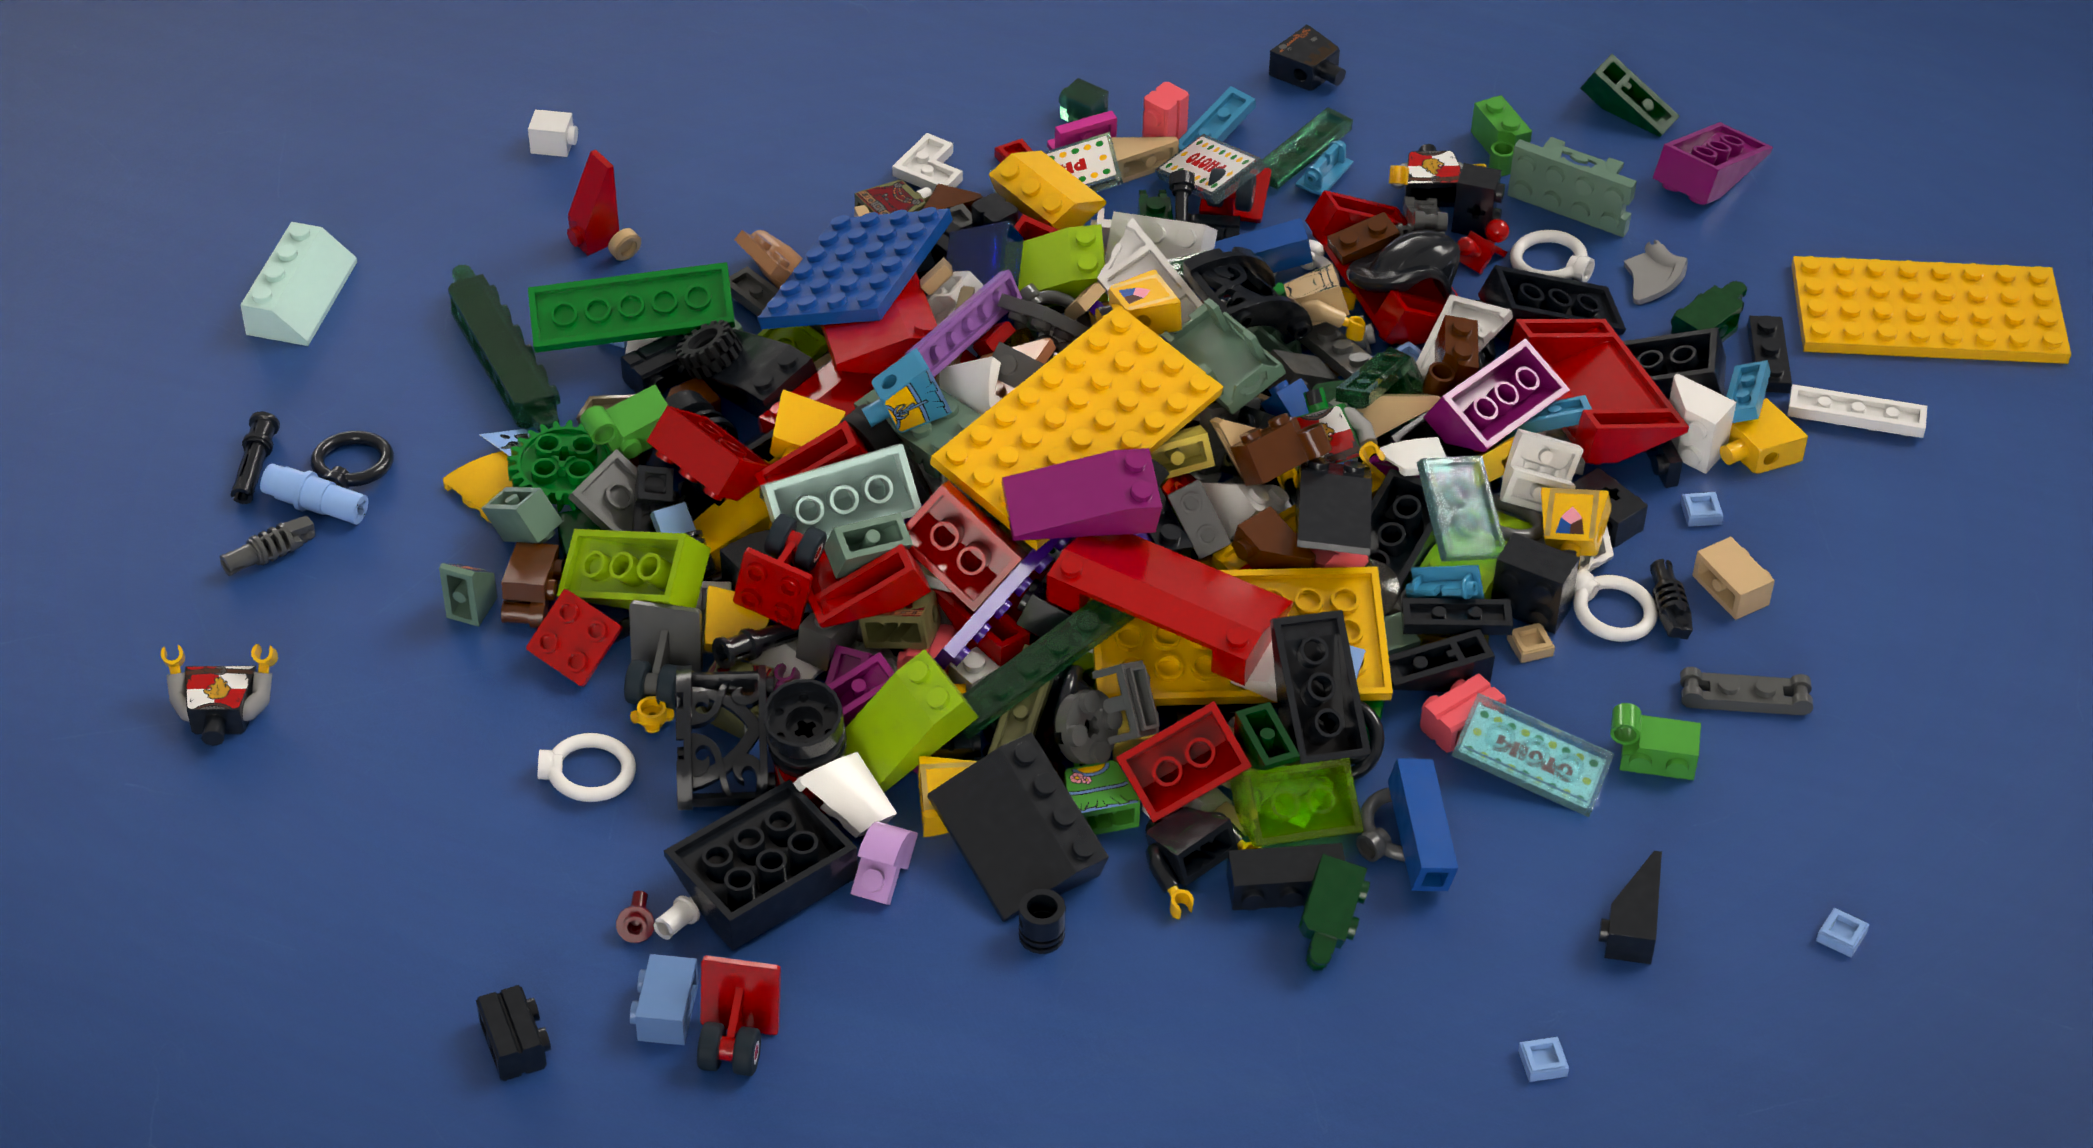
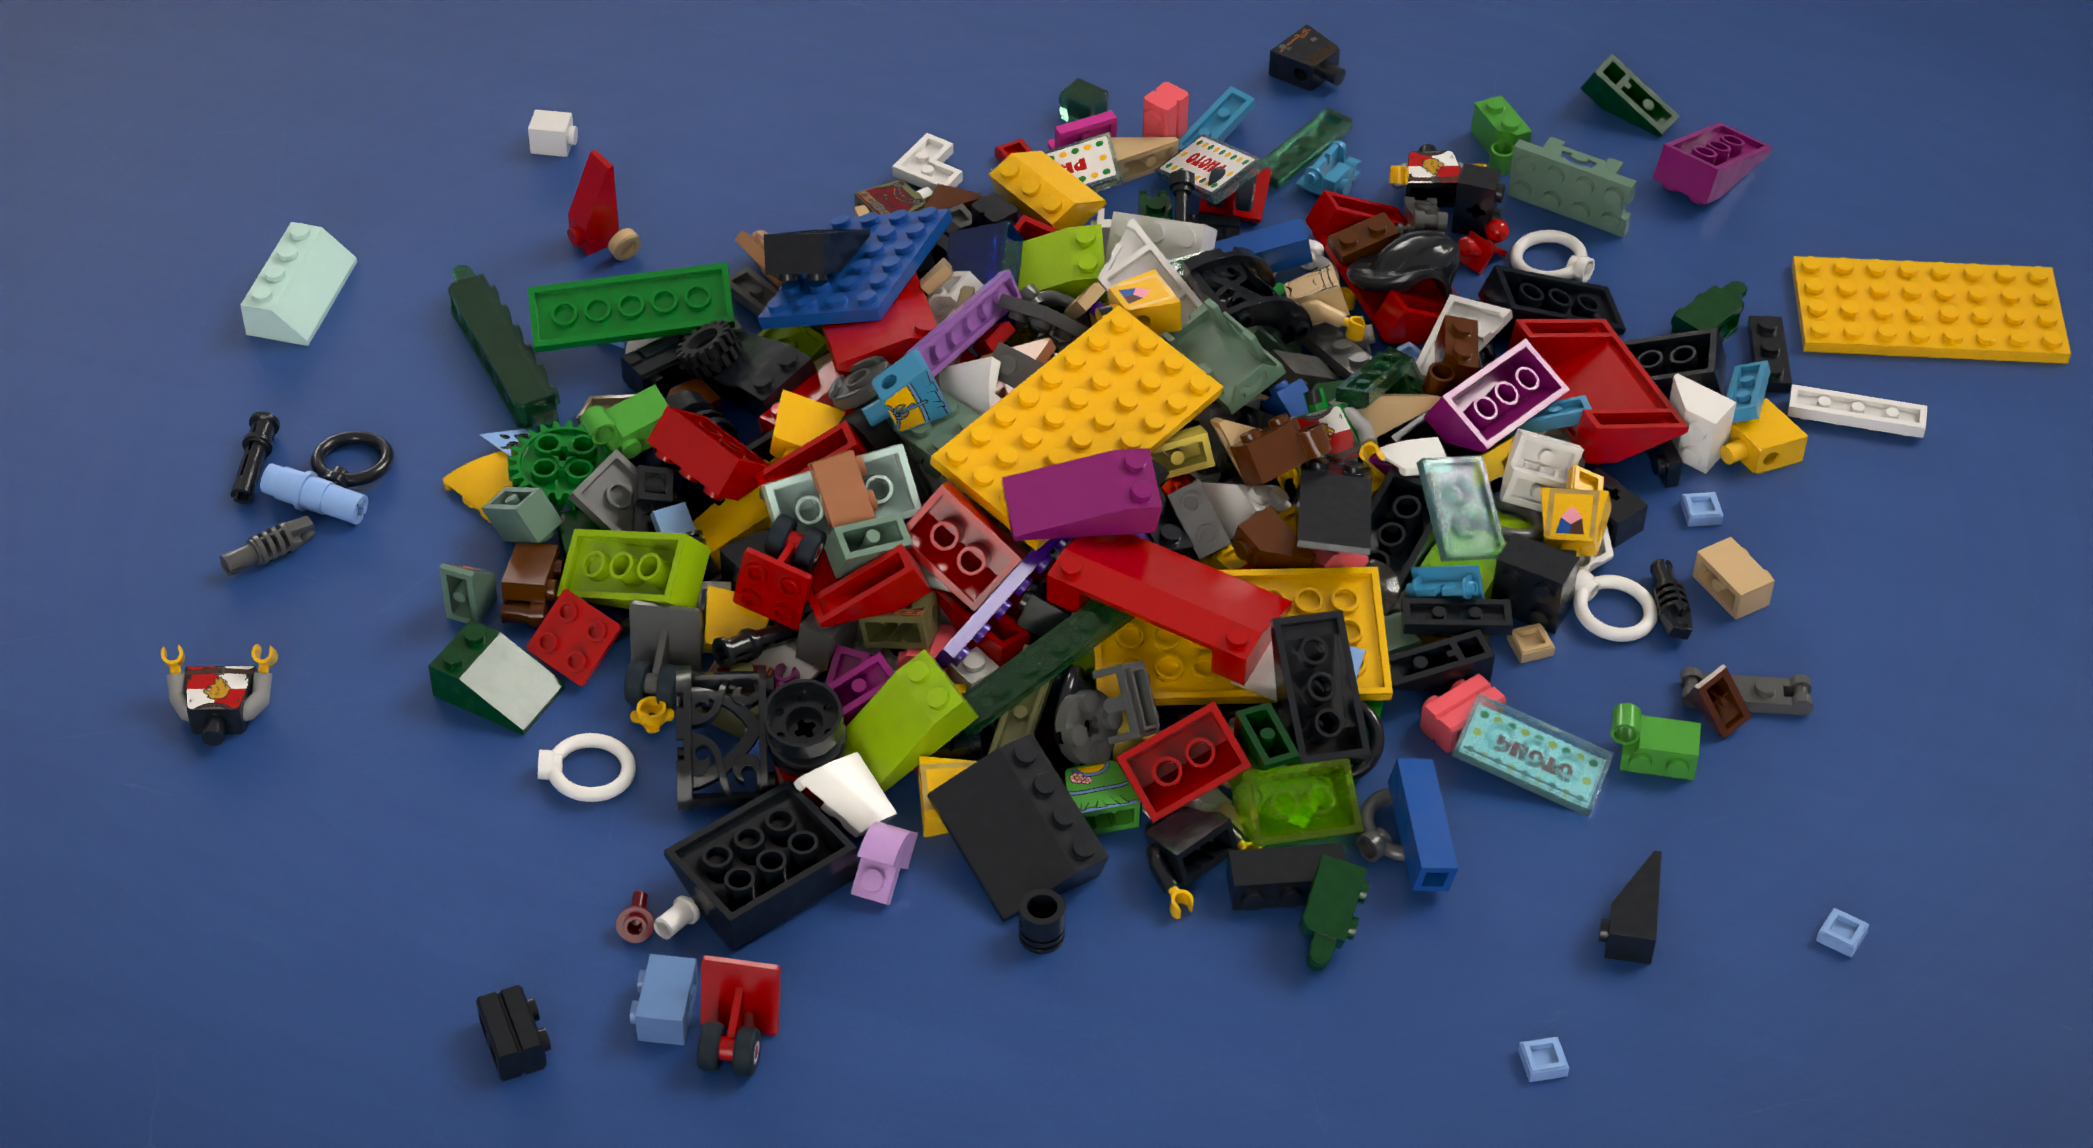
light grey arm [1624,240,1688,305] -> none
none -> slope [428,620,565,735]
none -> black slope [764,229,870,281]
none -> nougat brick [808,450,879,533]
none -> dark grey plate [828,356,891,410]
none -> dark azure plate [1323,156,1362,195]
none -> yellow tile [1566,464,1604,490]
none -> reddish brown slope [1687,664,1752,739]

